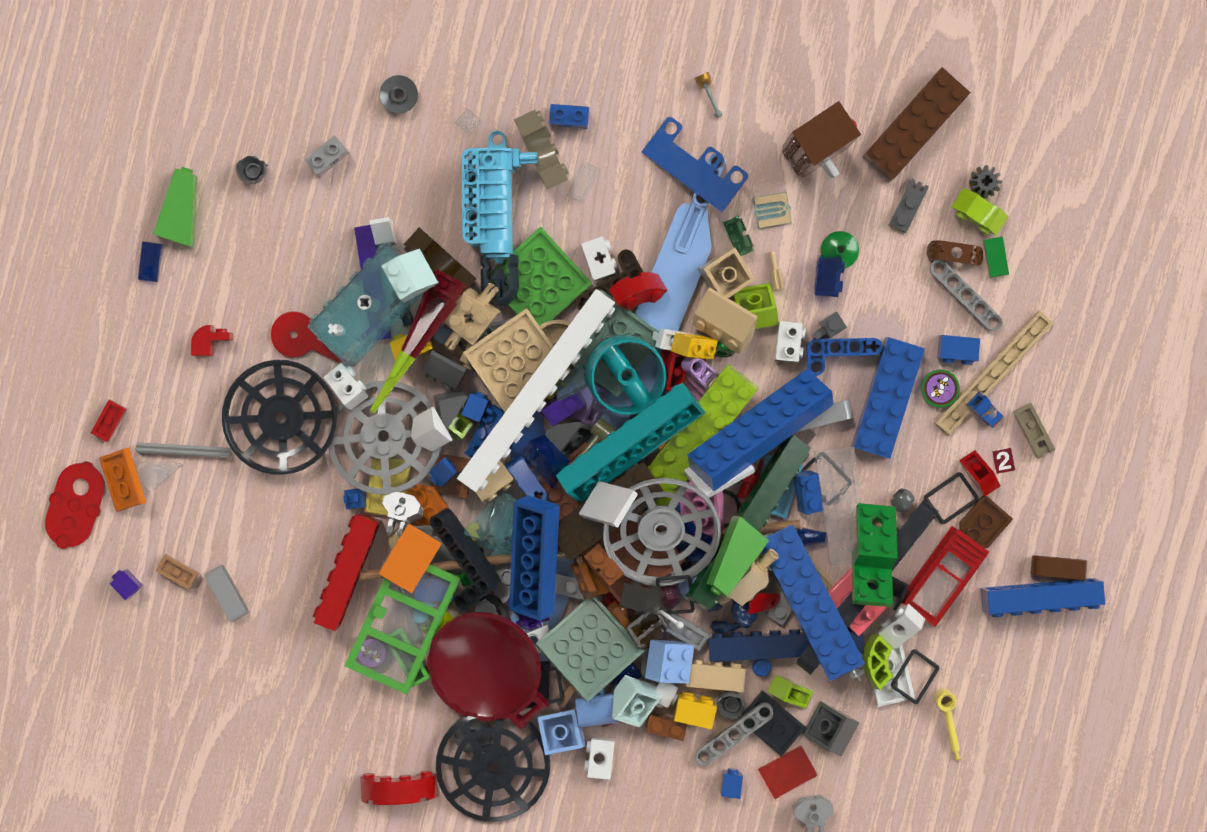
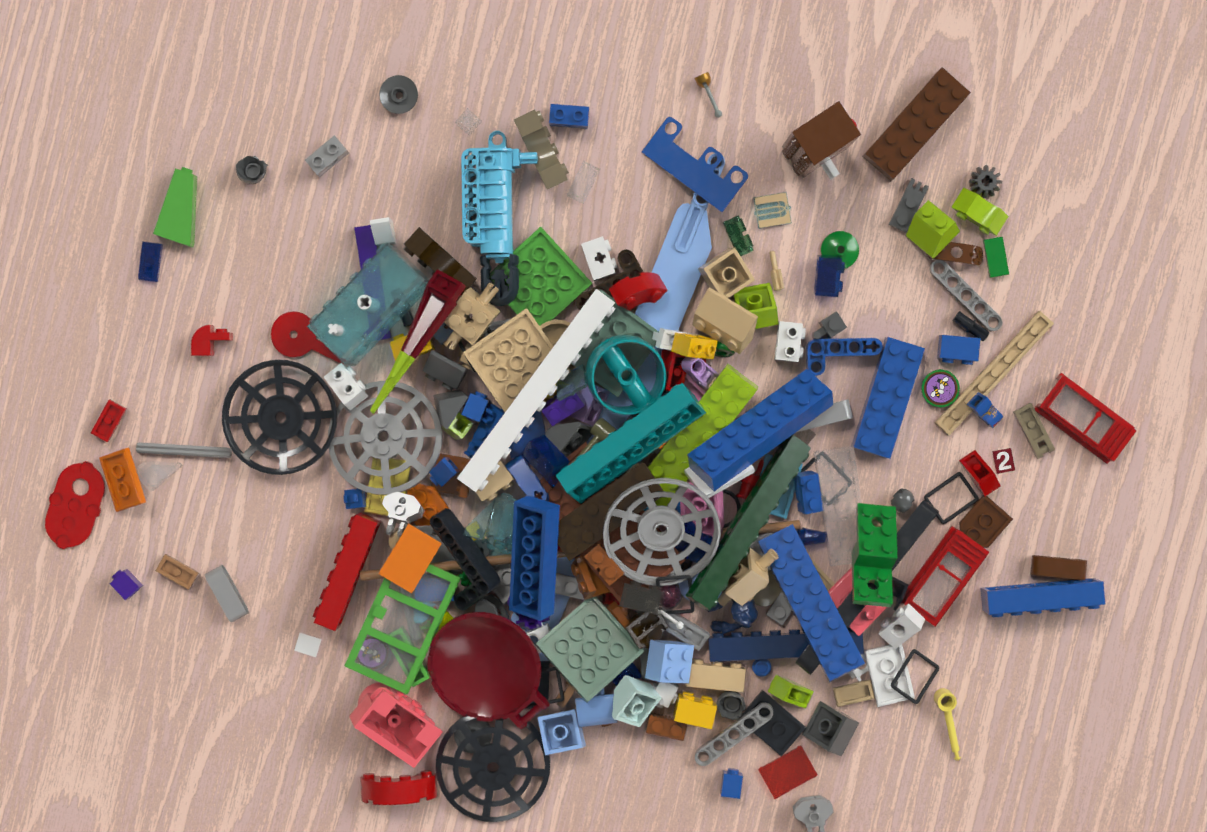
light aqua slope [382,249,438,302] -> none
white slope [411,407,452,451] -> none
white tile [579,481,638,527] -> none
white brick [584,736,615,780] -> none
bright green slope [706,516,769,597] -> none
red piece [747,593,781,614] -> none
lime brick [863,634,893,690] -> none
none -> white sticker [294,633,322,657]
none -> coral brick [349,682,443,768]
none -> tan tile [833,679,875,707]
none -> lime slope [906,200,960,259]
none -> black axle [952,311,989,341]
none -> red piece [1034,373,1137,464]

